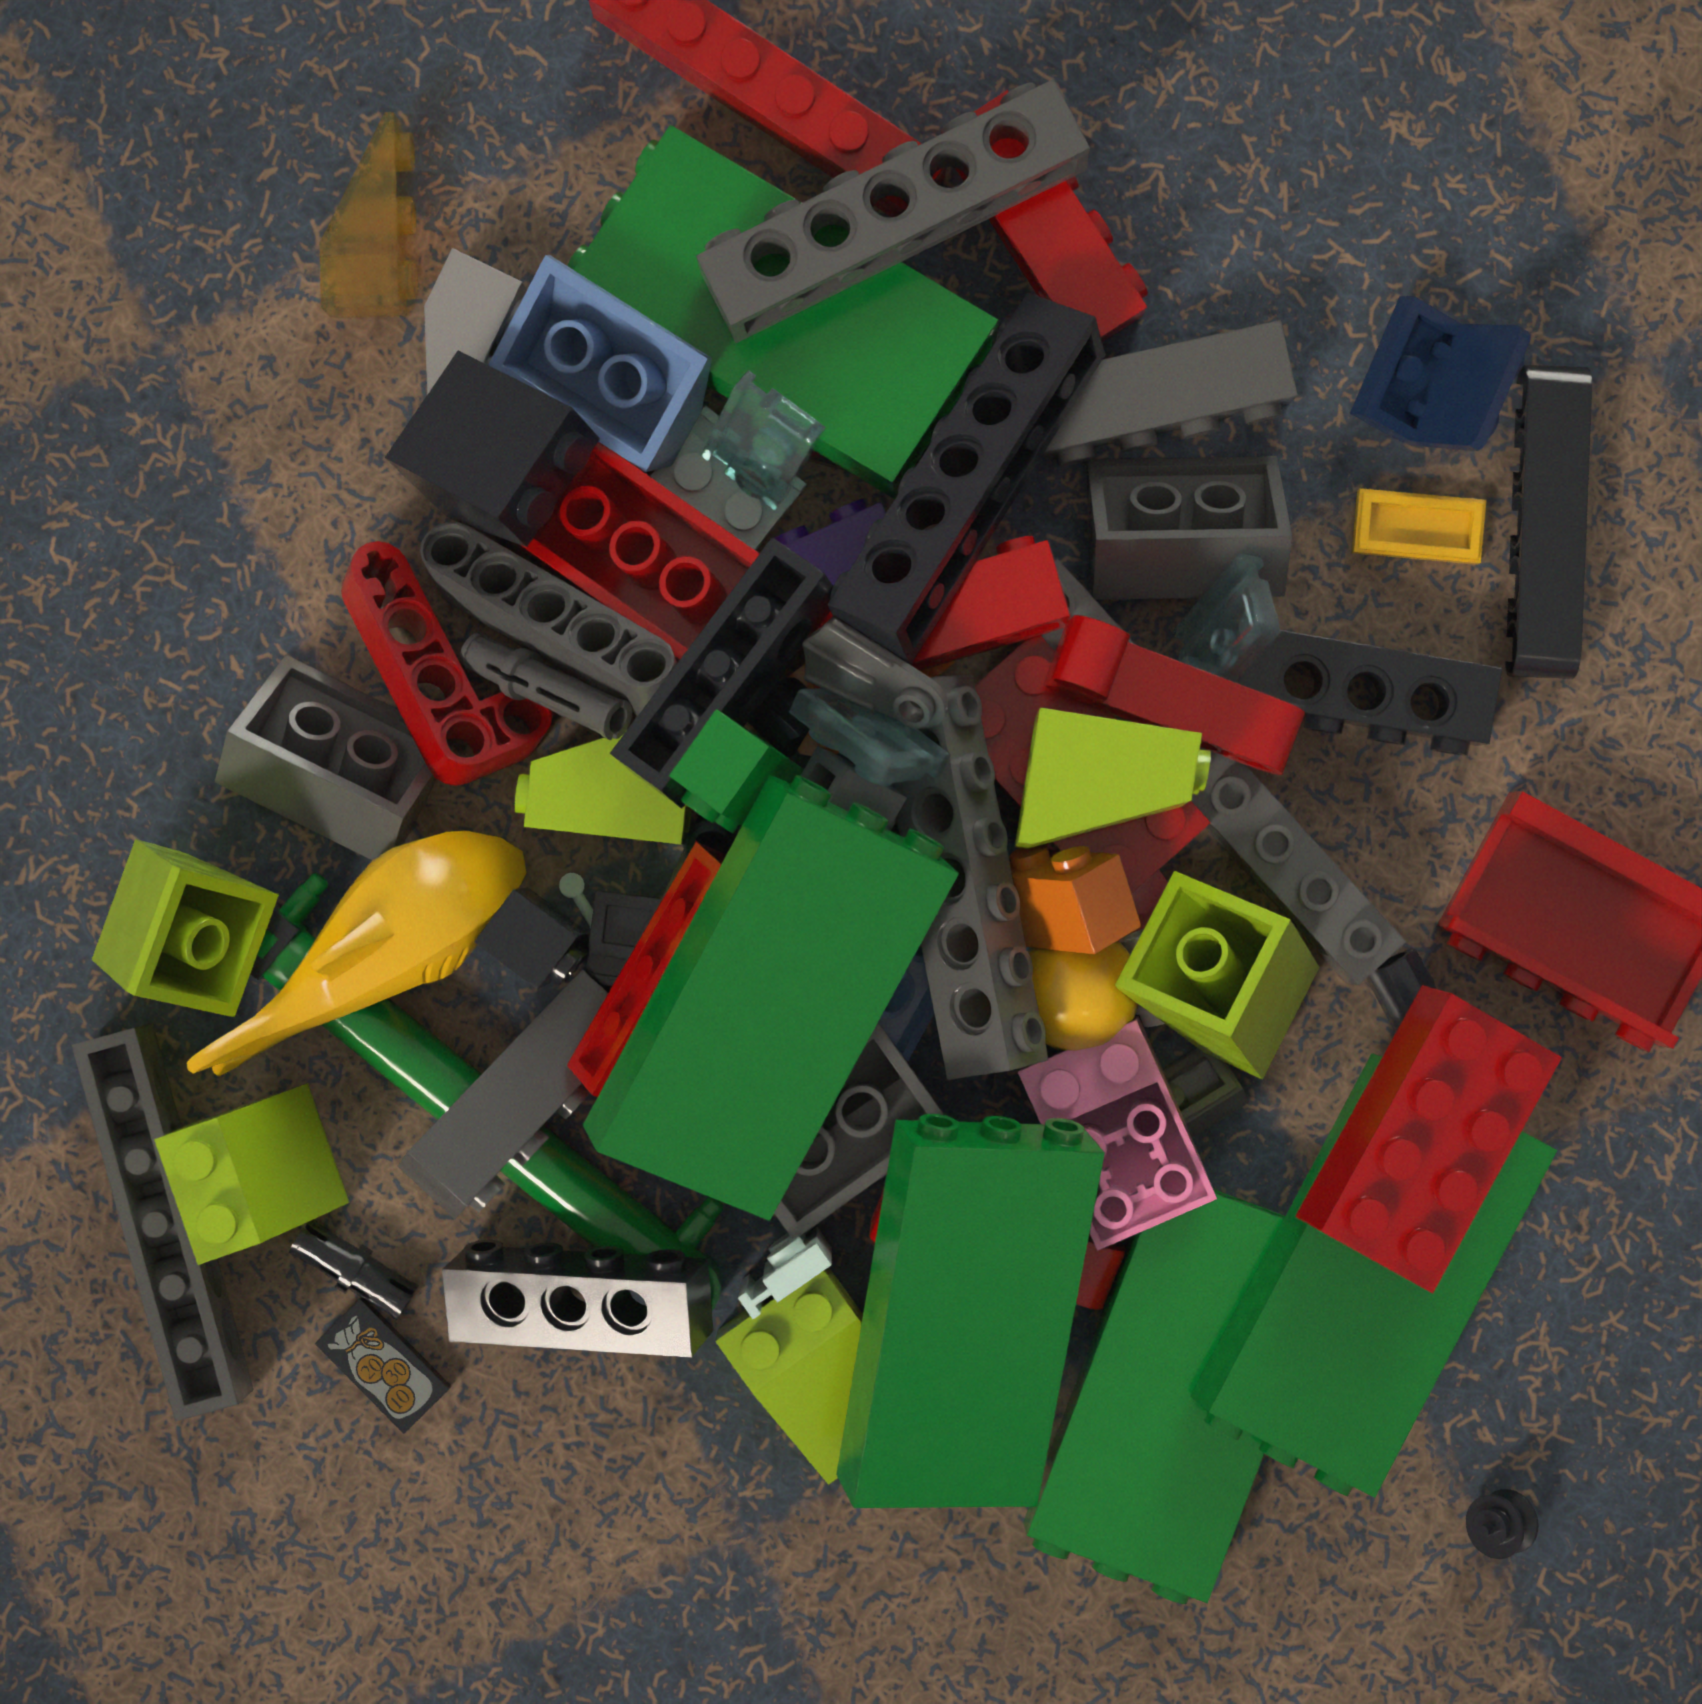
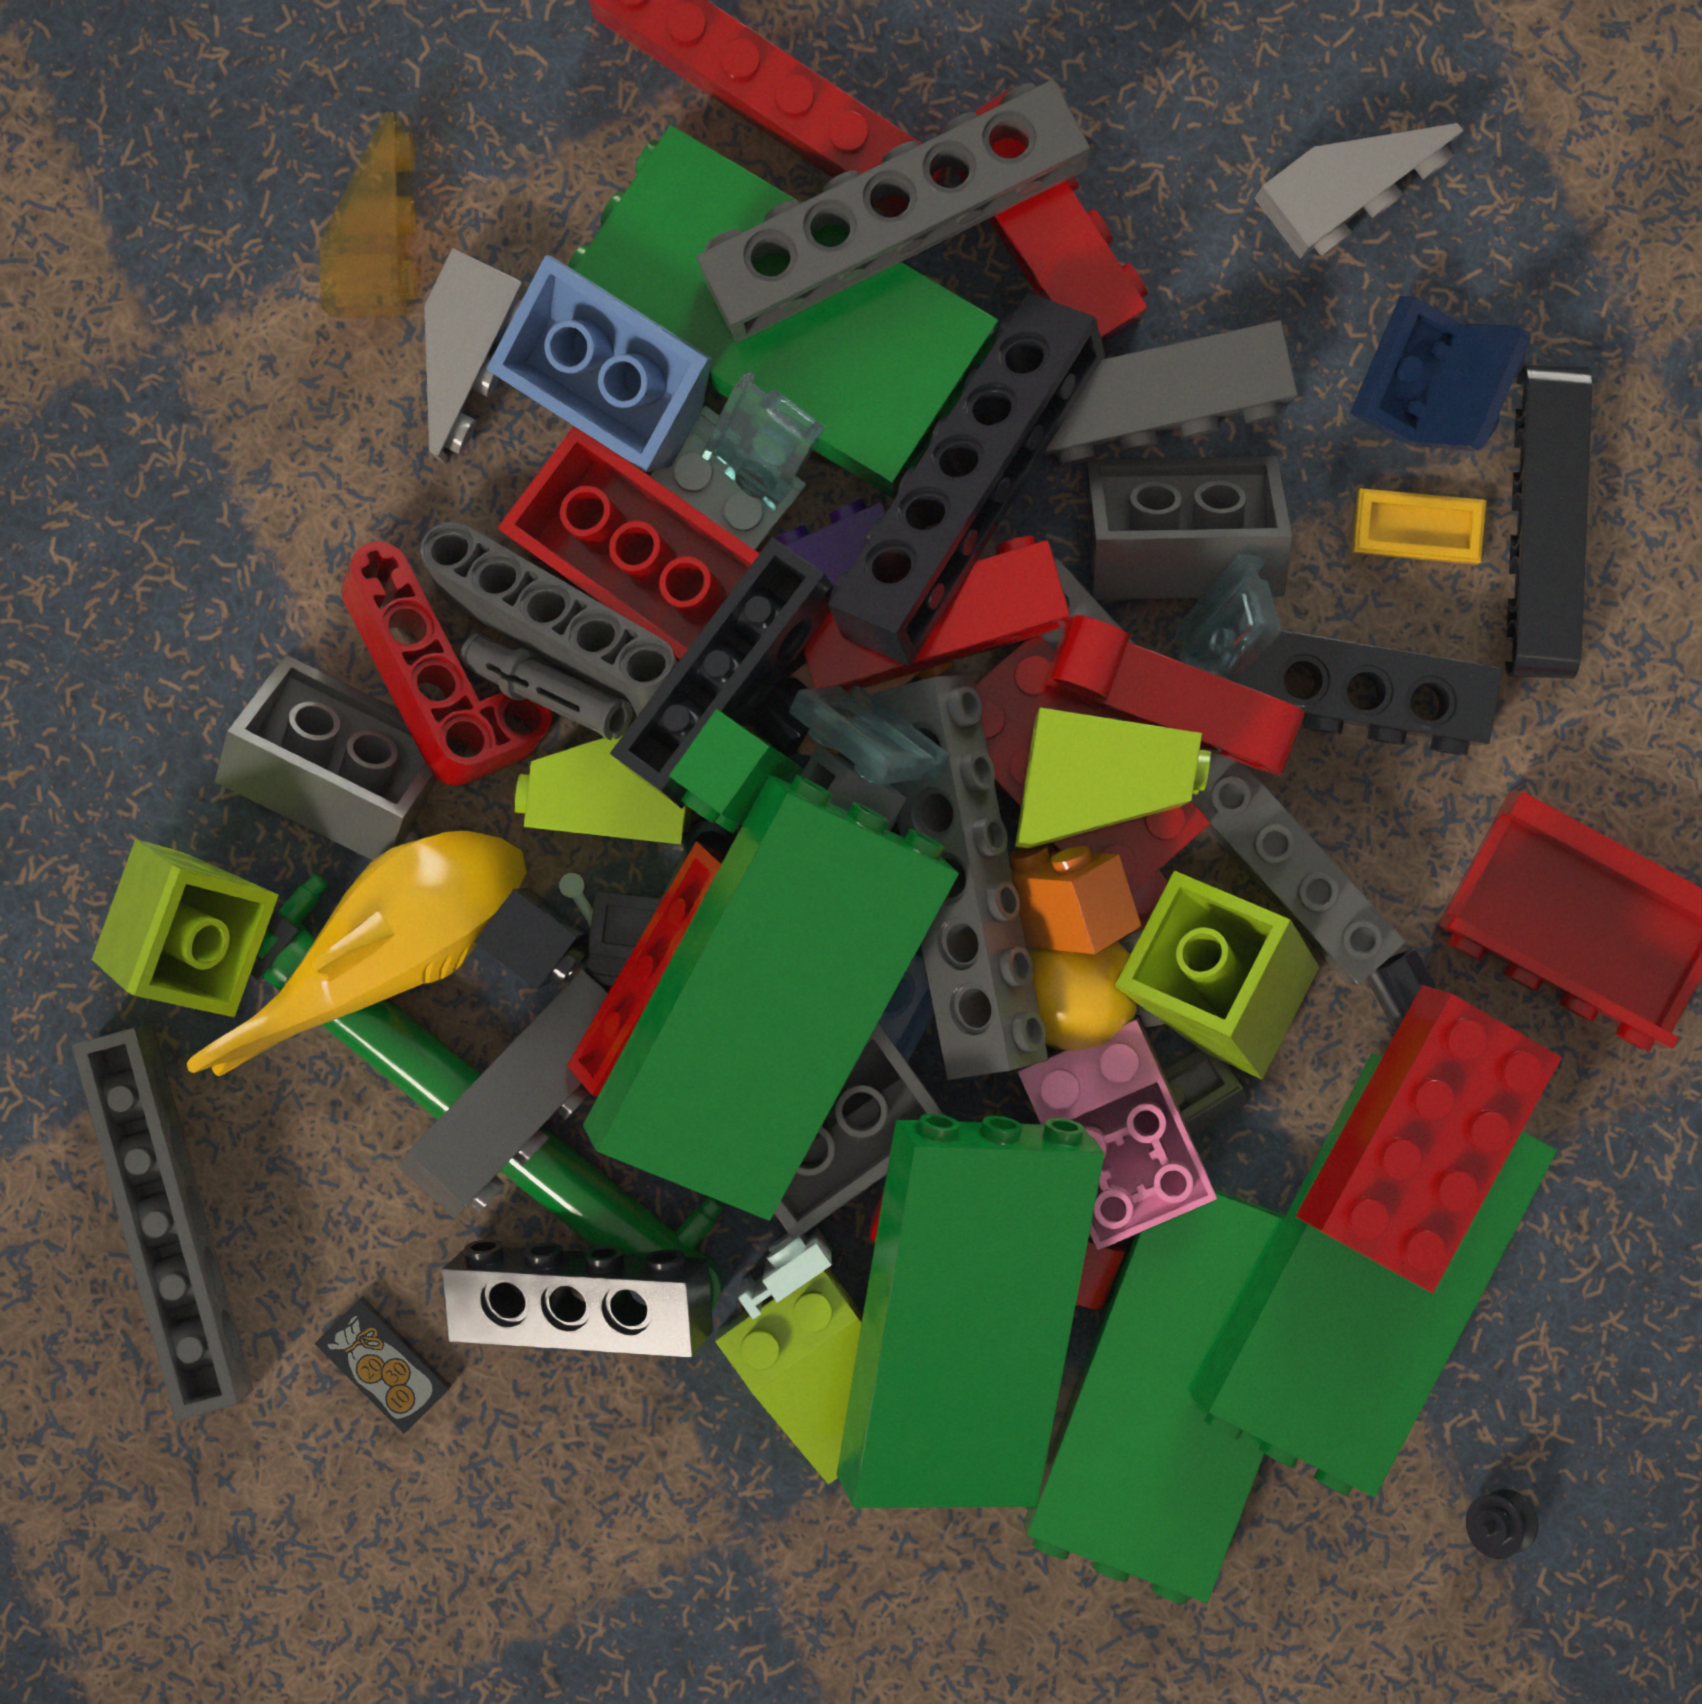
lime slope [154,1083,350,1265] -> none
black pin [289,1219,419,1321] -> none
black slope [385,350,600,547] -> none
dark grey piece [802,616,948,729] -> none
none -> light grey slope [1254,123,1463,259]

